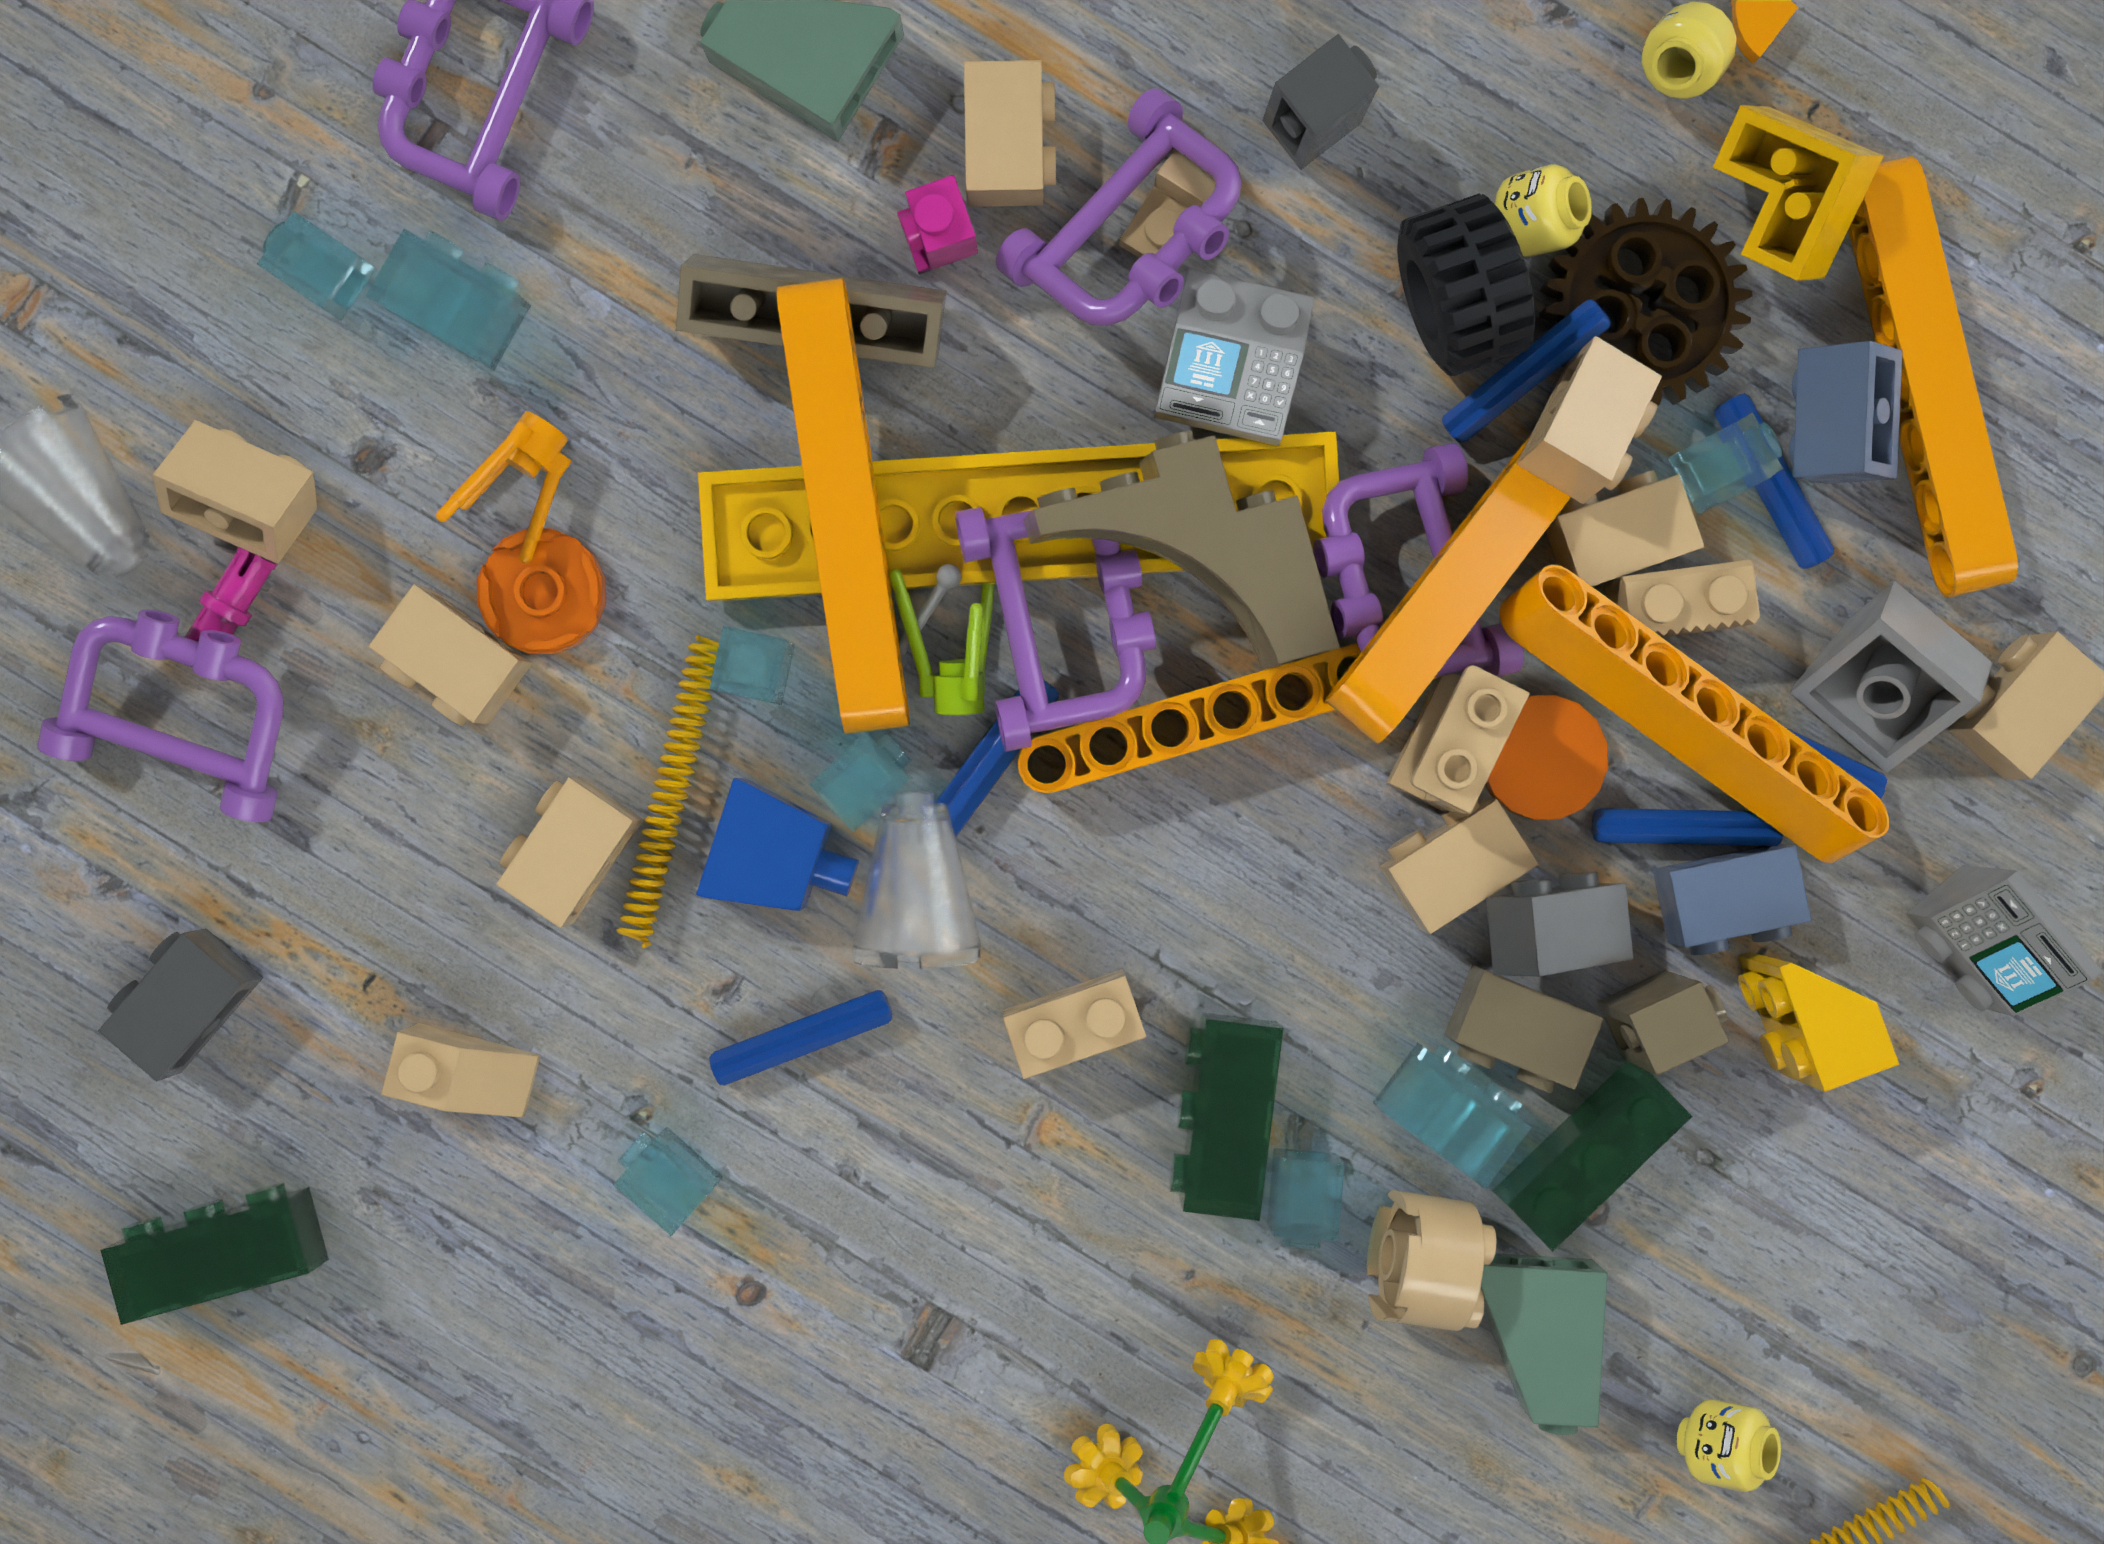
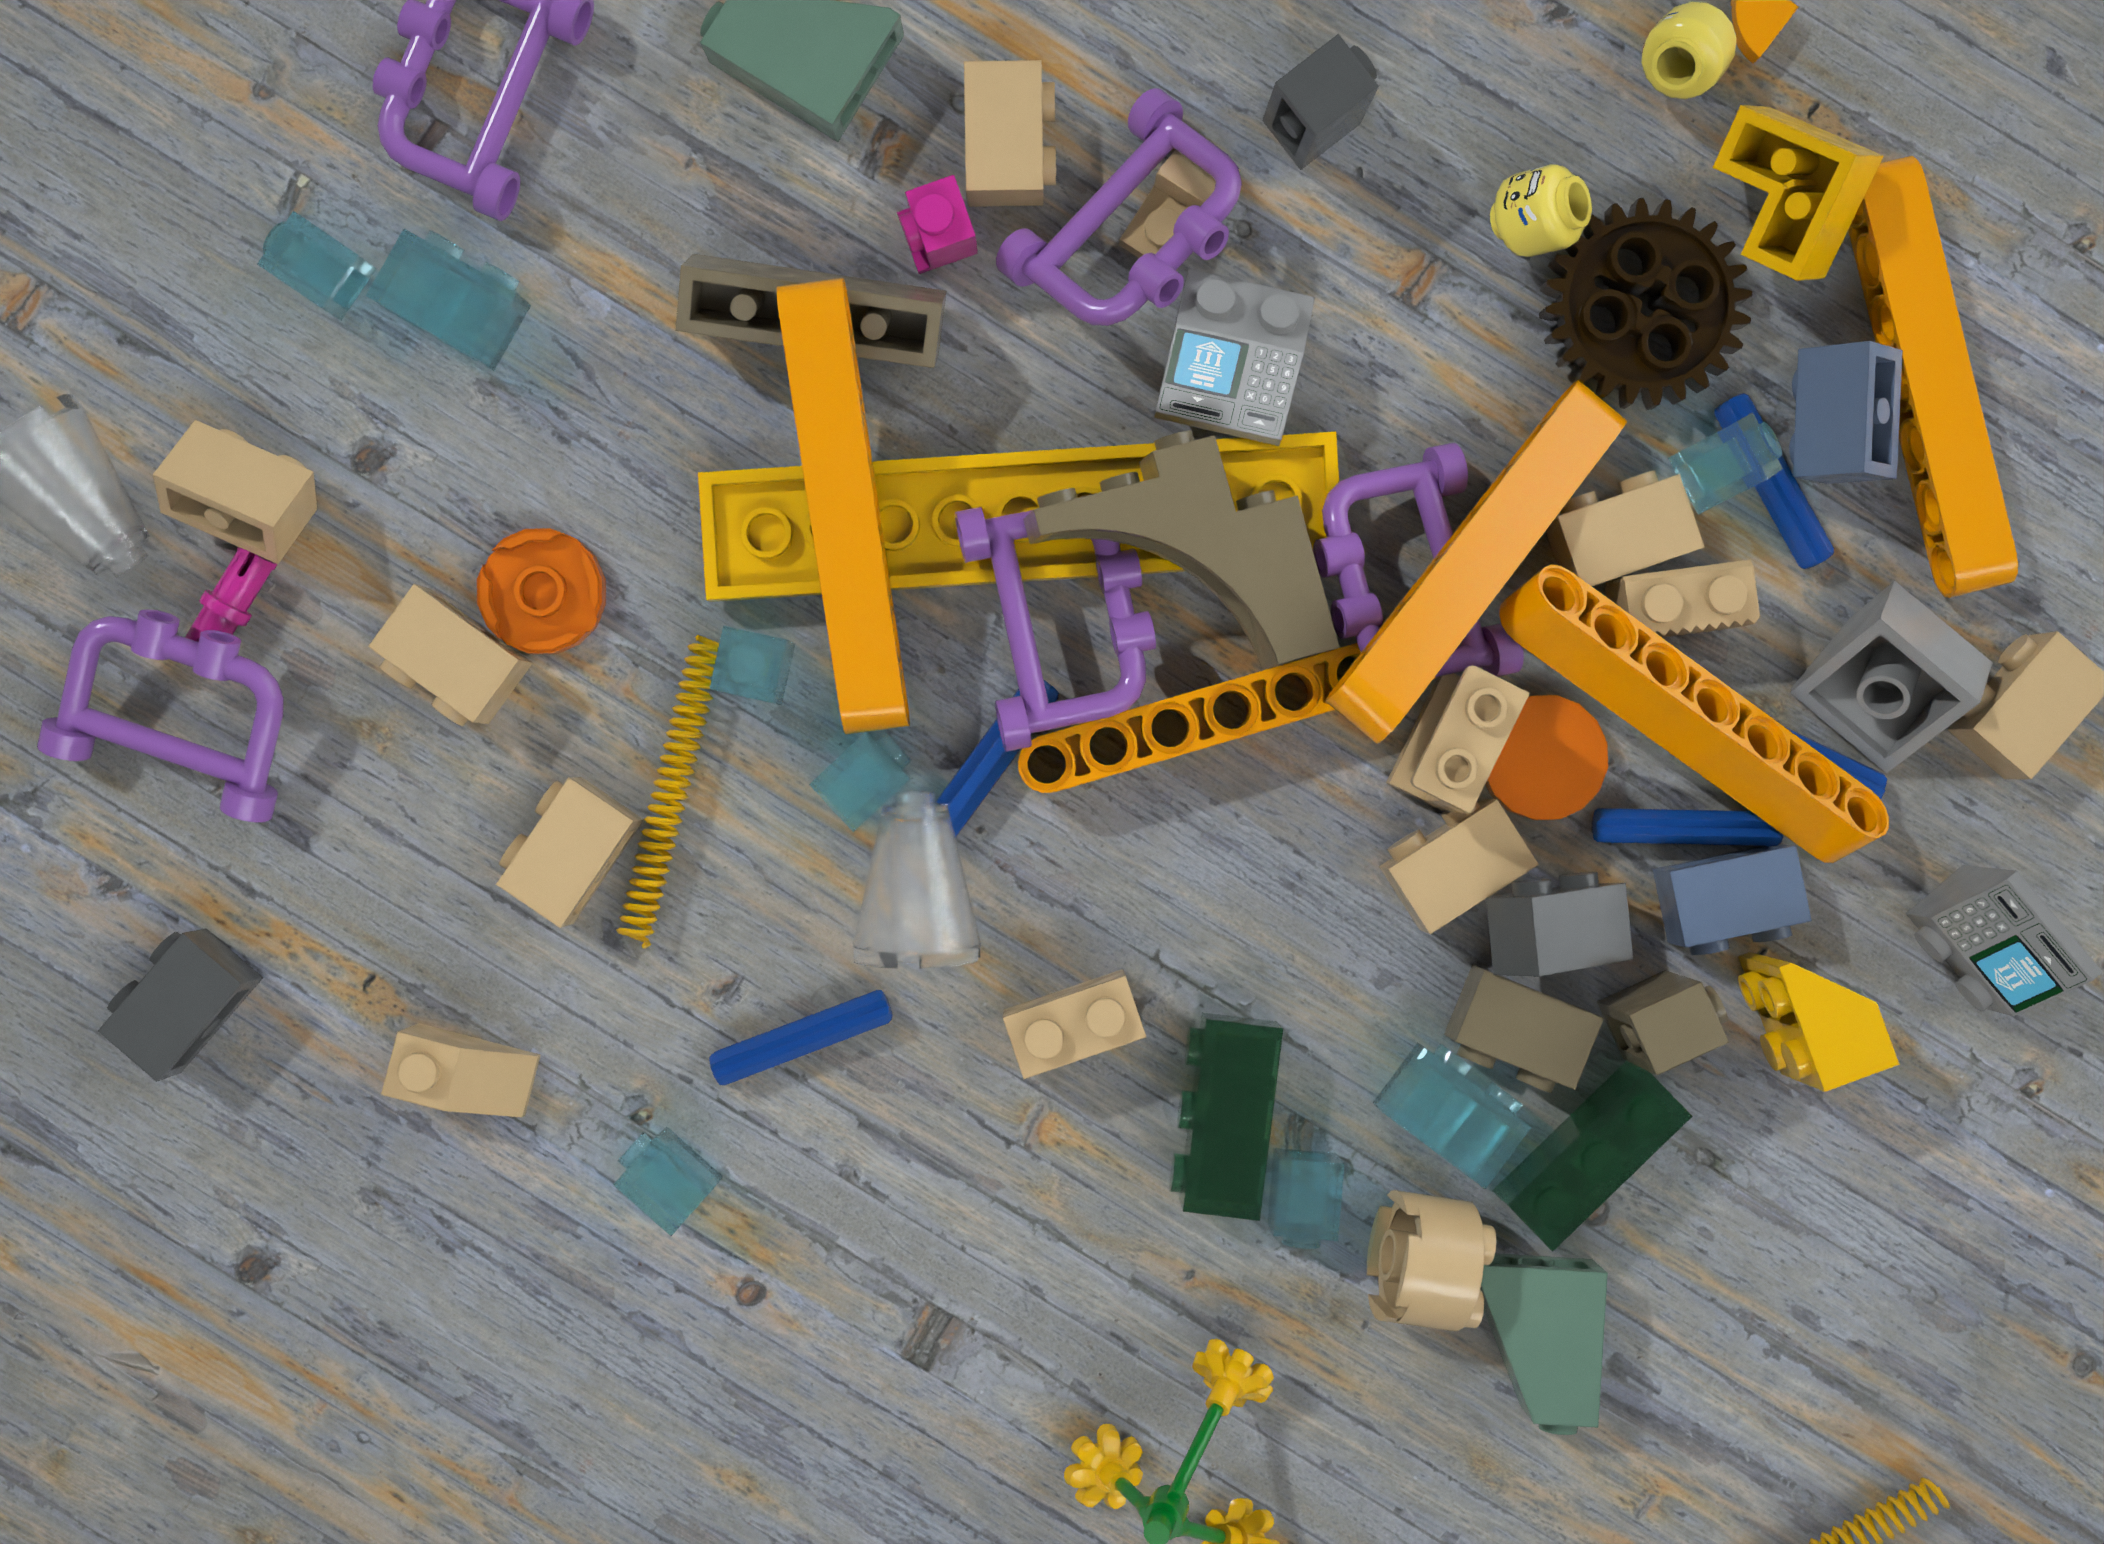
clear green brick [100,1183,329,1325] -> none
light orange plant [436,411,572,564] -> none
blue torso [696,778,859,911] -> none
lime plant [889,569,995,715] -> none
light grey hinge [899,564,962,670] -> none
black tyre [1397,193,1535,376] -> none
blue axle [1442,300,1611,443] -> none
tan brick [1517,336,1662,504] -> none
light yellow head [1677,1400,1781,1492] -> none

